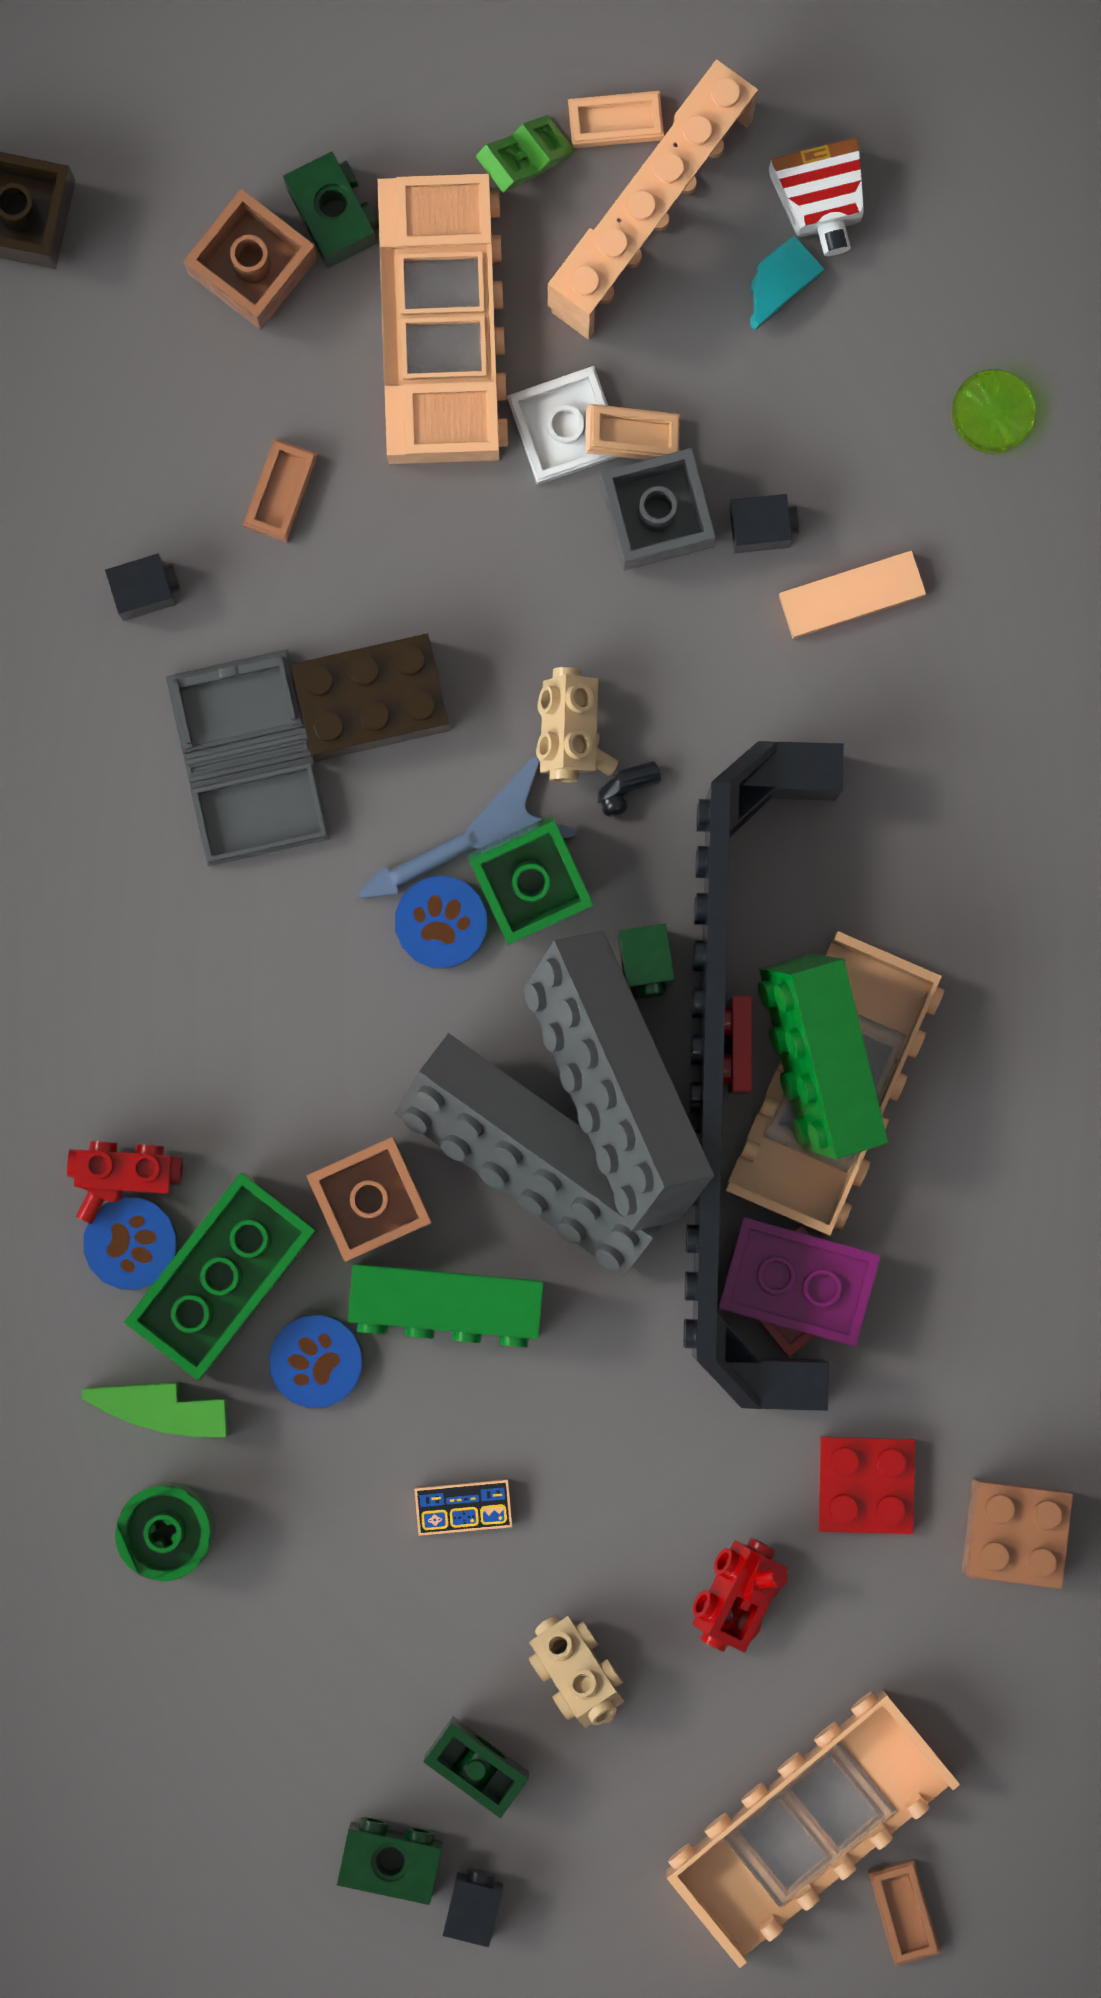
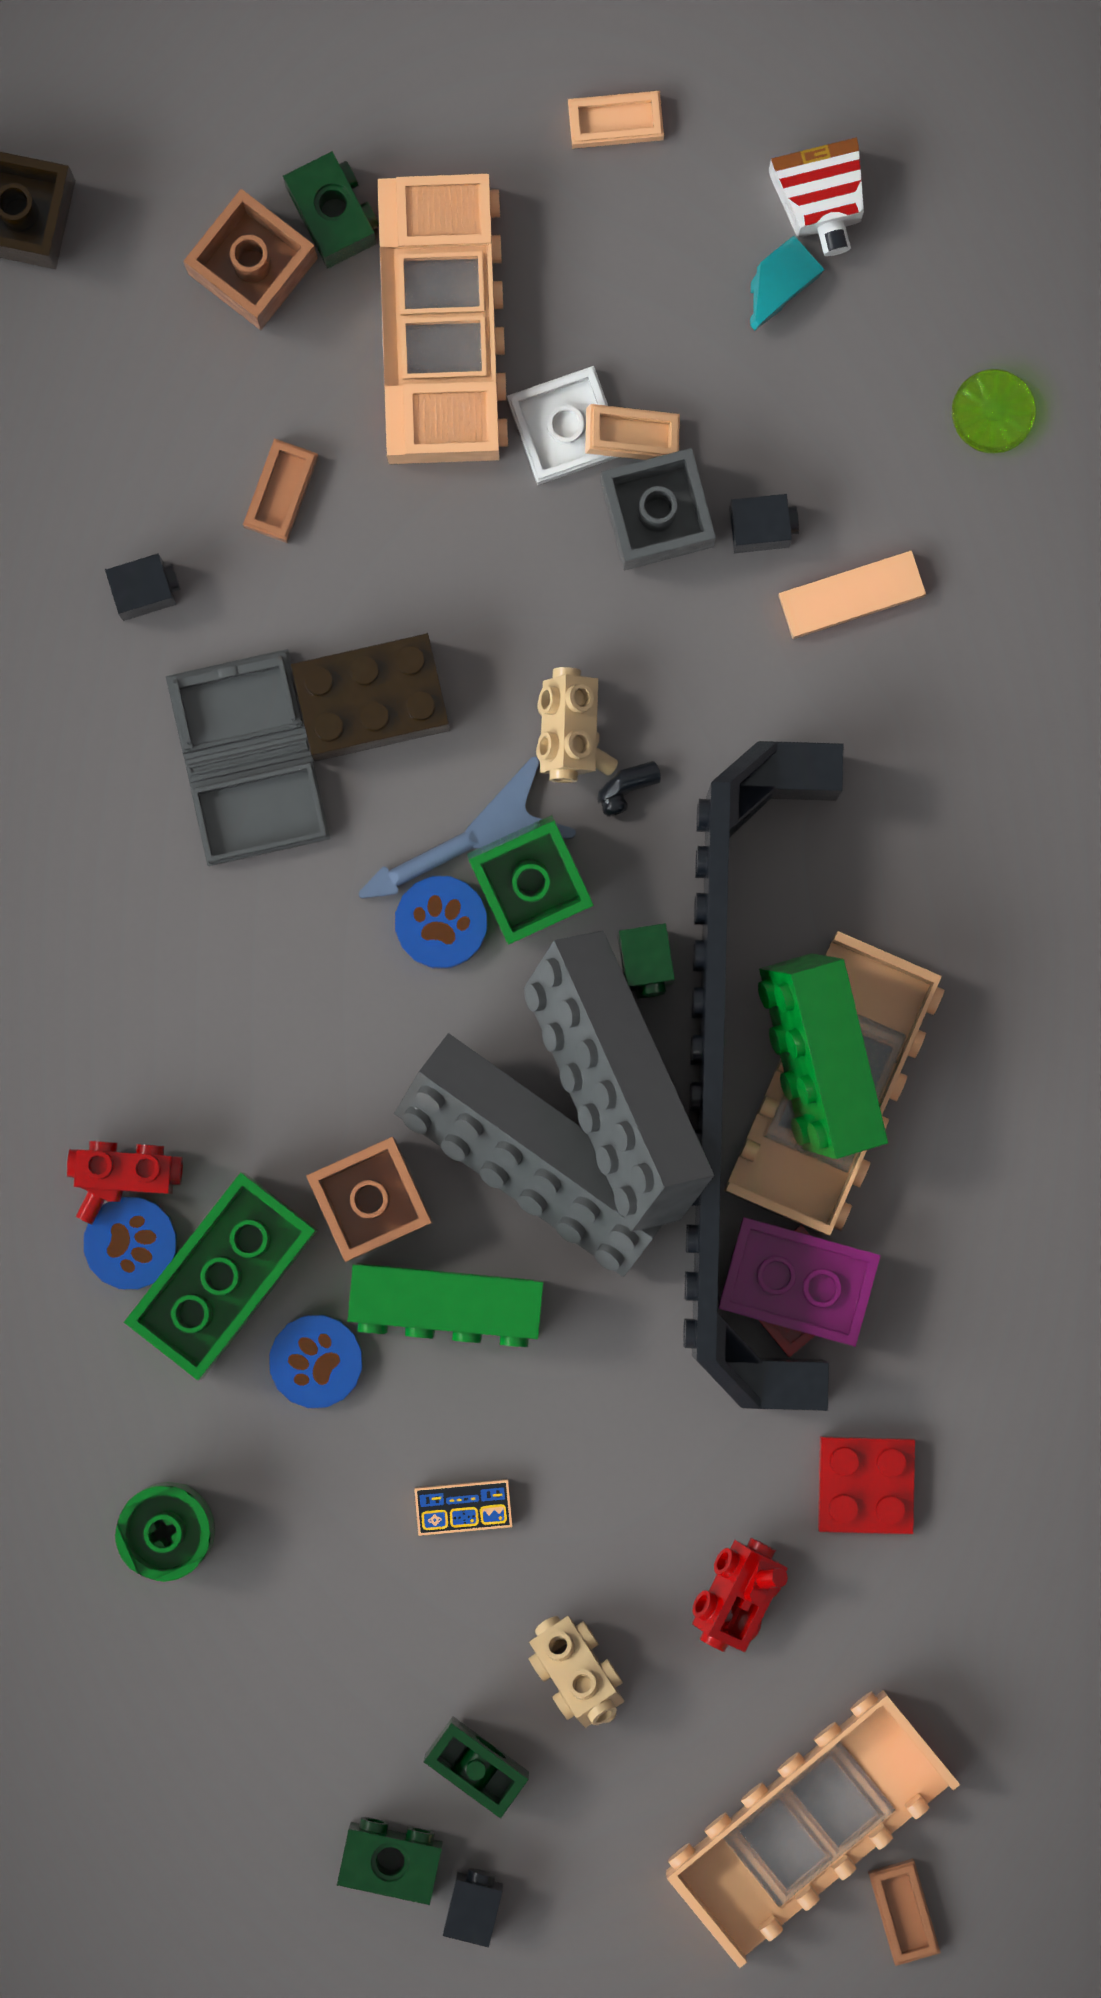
bright green slope [81,1382,230,1437] -> none
bright green slope [476,115,575,193] -> none
light nougat window [548,59,758,340] -> none
red plate [723,996,752,1094] -> none
nougat brick [962,1479,1073,1589] -> none

